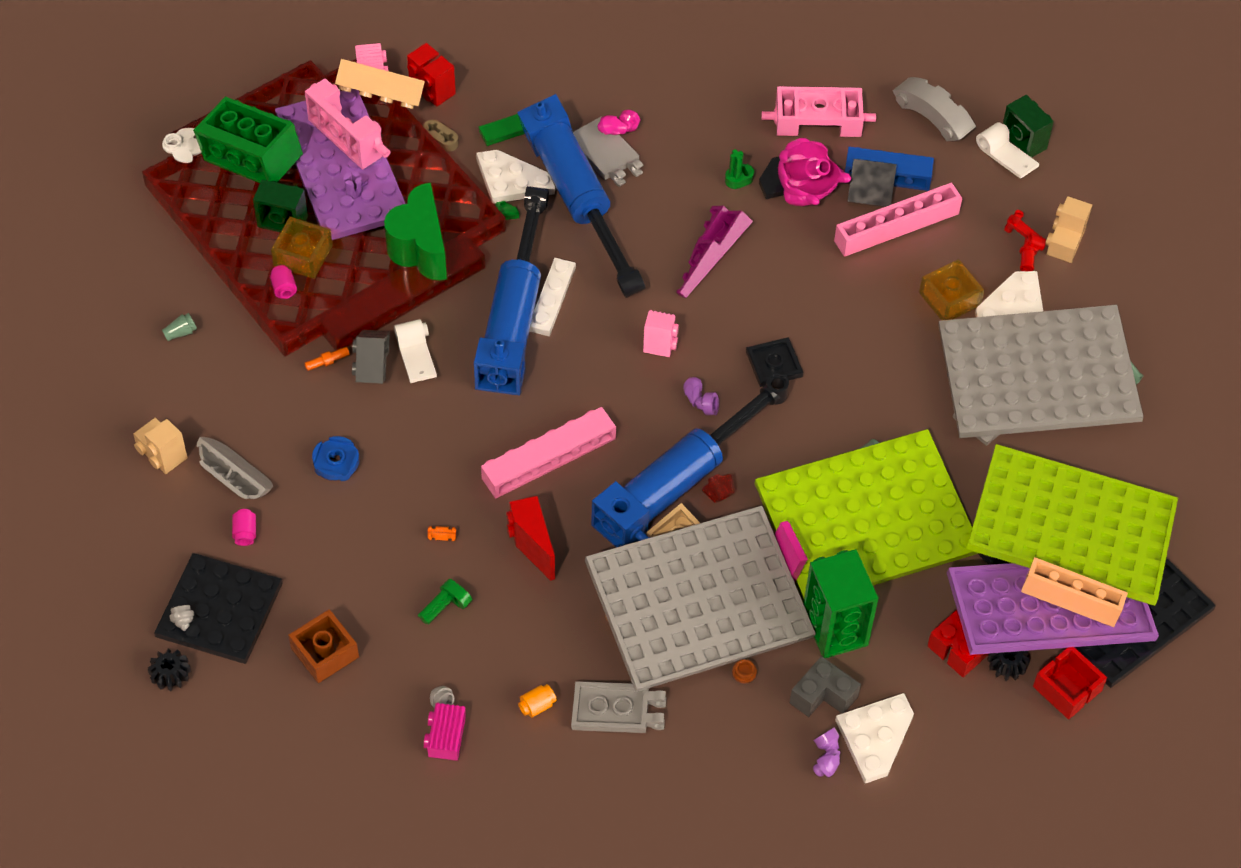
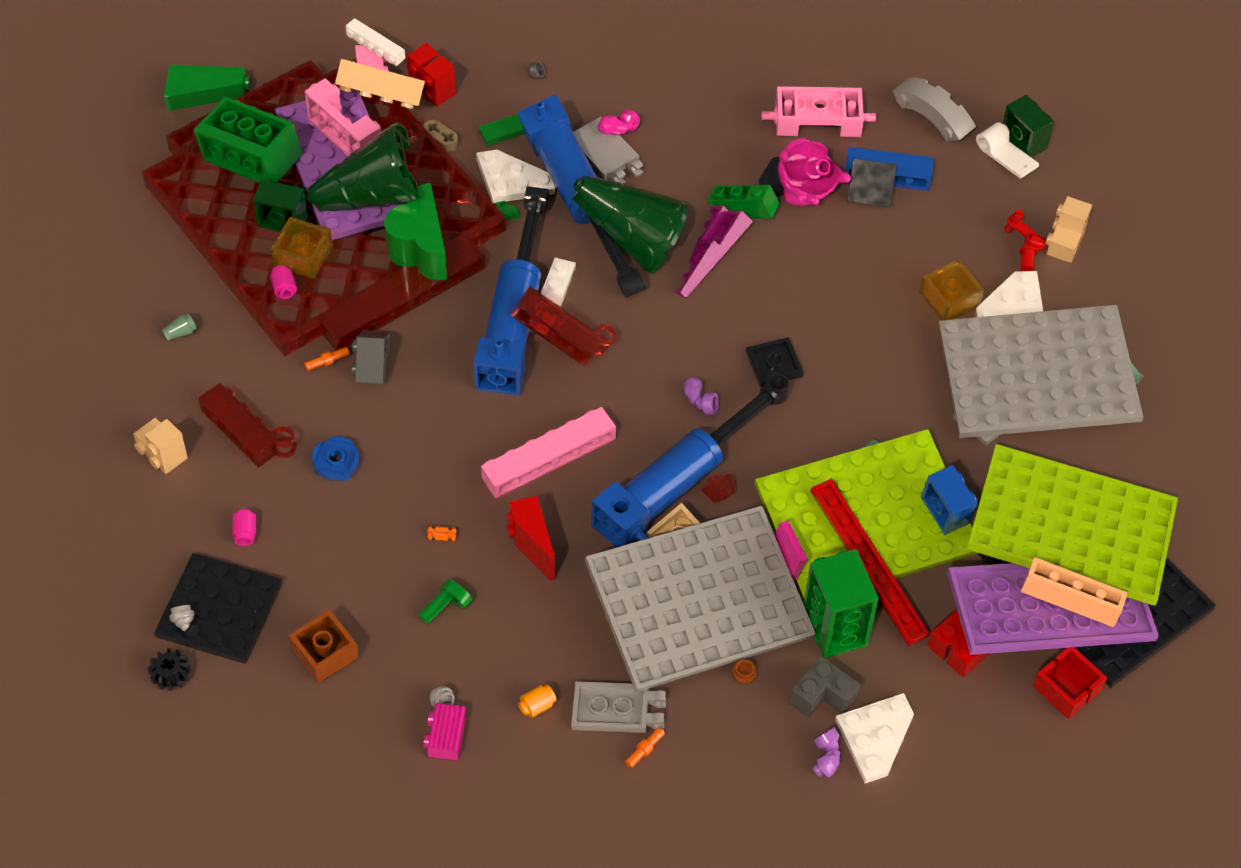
white plate [162,128,201,163] -> none
light grey brick [197,437,273,499] -> none
white door [394,319,437,383] -> none
bright pink brick [643,310,679,357] -> none
green piece [725,149,754,189] -> none
bright pink brick [834,183,962,257] -> none
black gear [987,651,1030,681] -> none
none -> green slope [164,65,250,111]
none -> clear red hinge [198,383,296,468]
none -> dark green cone [307,122,420,212]
none -> white piece [346,18,405,66]
none -> clear red hinge [510,286,617,366]
none -> flat silver hinge [527,61,545,79]
none -> dark green cone [572,175,688,275]
none -> orange bar [625,727,665,768]
none -> green slope [707,185,780,219]
none -> red tile [810,479,930,647]
none -> blue brick [921,465,977,535]

